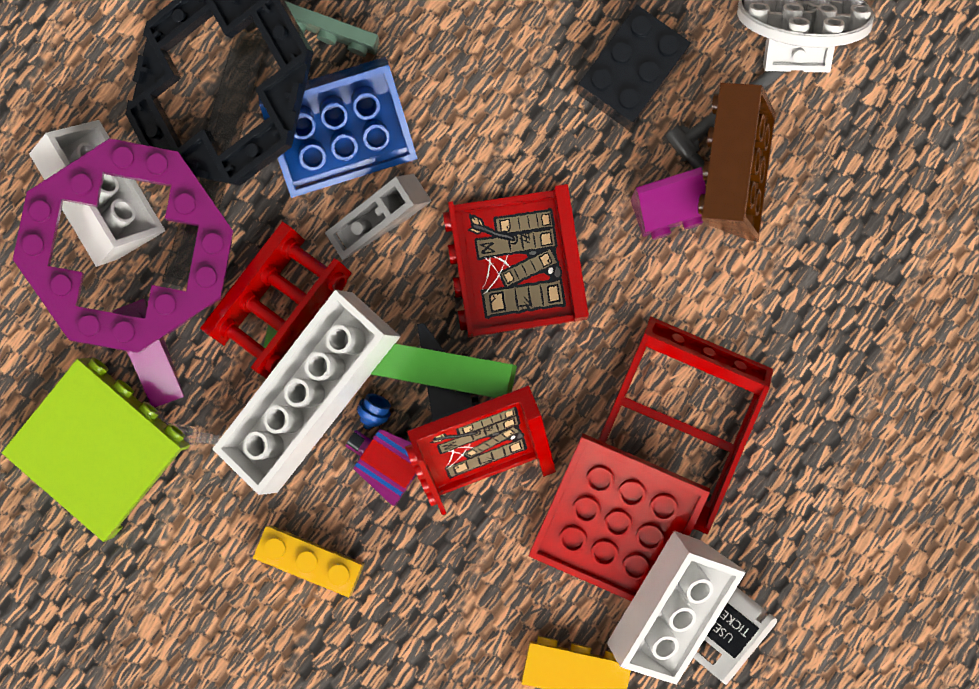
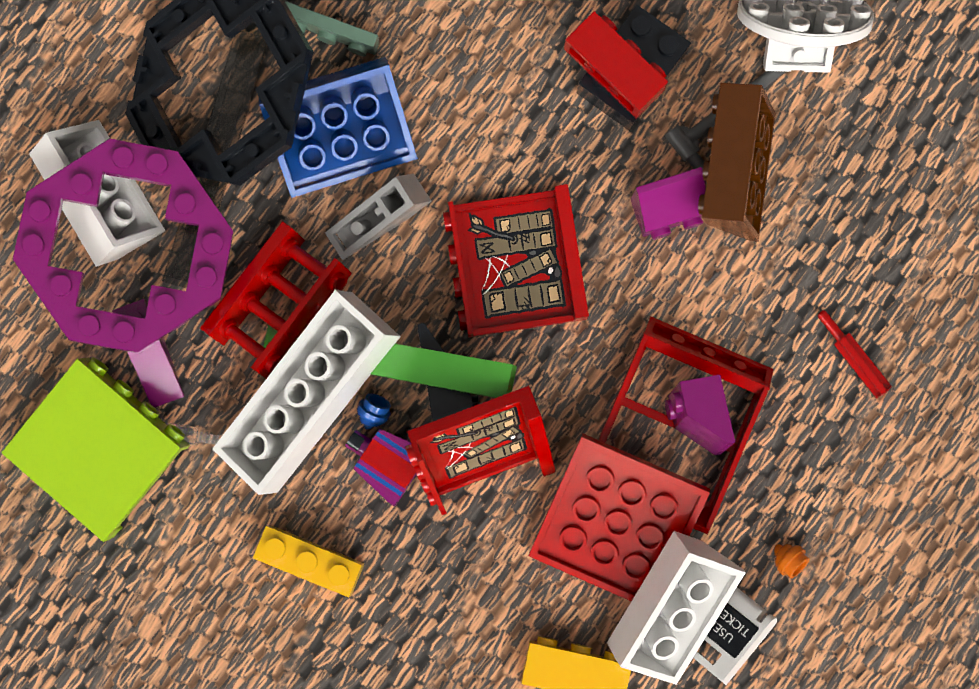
none -> red brick [564,11,668,119]
none -> magenta slope [665,375,735,455]
none -> orange plate [774,544,810,579]
none -> red axle [817,310,892,398]

